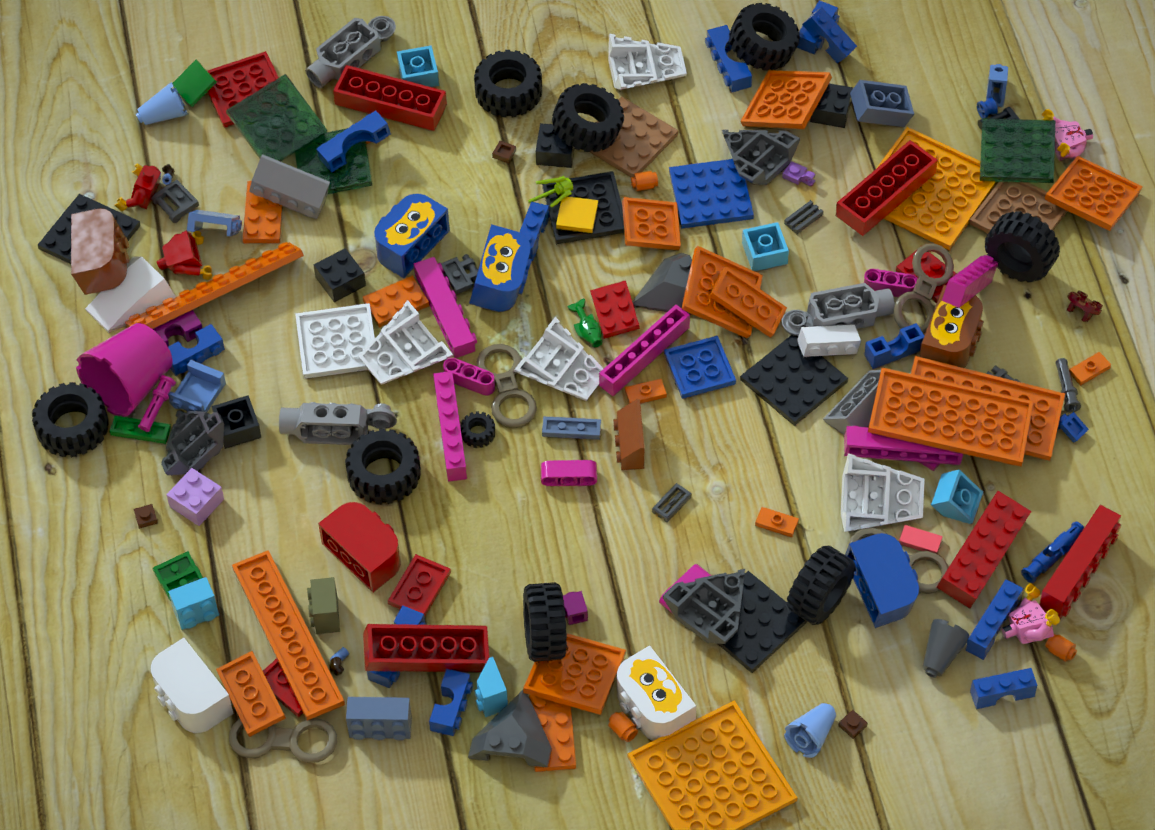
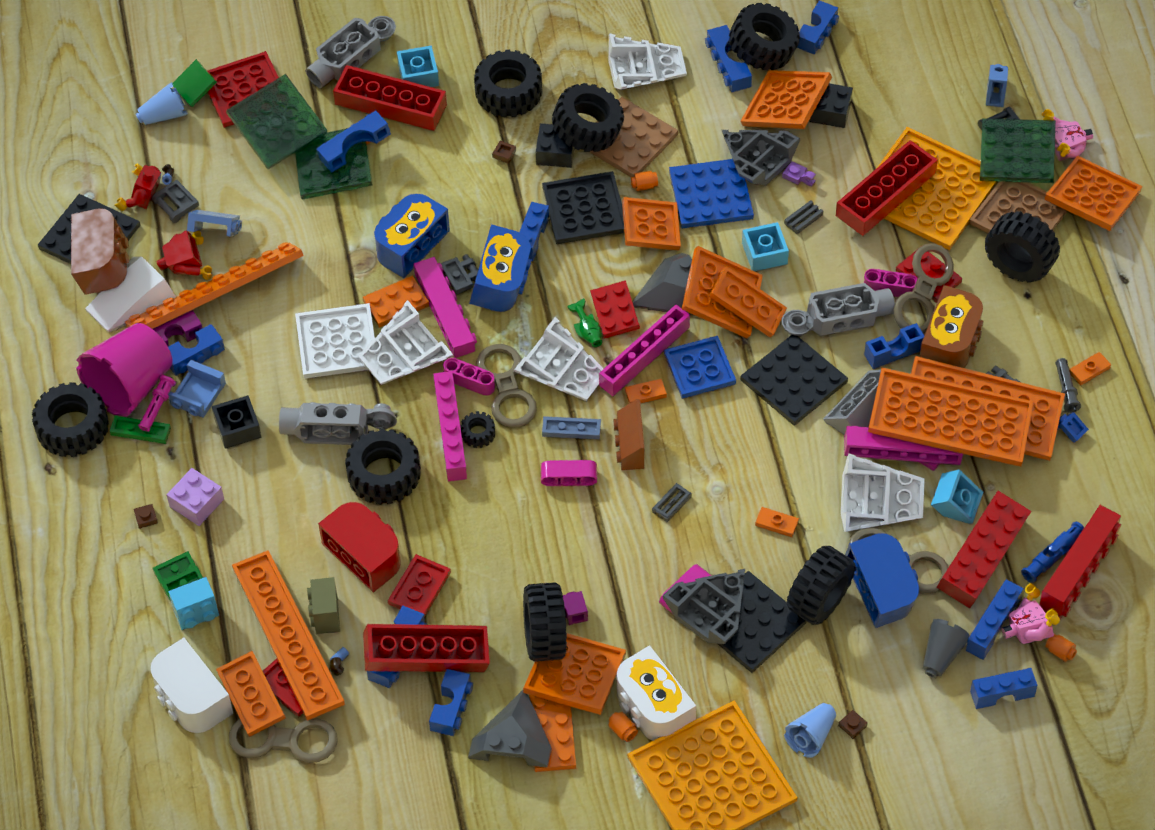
dark grey wedge [161,410,224,476] -> none
orange plate [243,181,283,244] -> none
light grey slope [249,154,330,219] -> none
black brick [313,248,366,303] -> none
sand blue brick [346,697,412,740] -> none
medium azure slope [475,657,508,717] -> none
lime plant [528,176,573,207] -> none
yellow tile [556,197,598,233] -> none
white brick [797,325,861,357] -> none
blue arch [802,7,857,63] -> none
sand blue brick [850,80,914,127] -> none
coral tile [899,525,943,554] -> none
dark pink brick [942,255,998,308] -> none
blue wheel [977,97,998,119] -> none
dark red plate [1067,290,1103,322] -> none

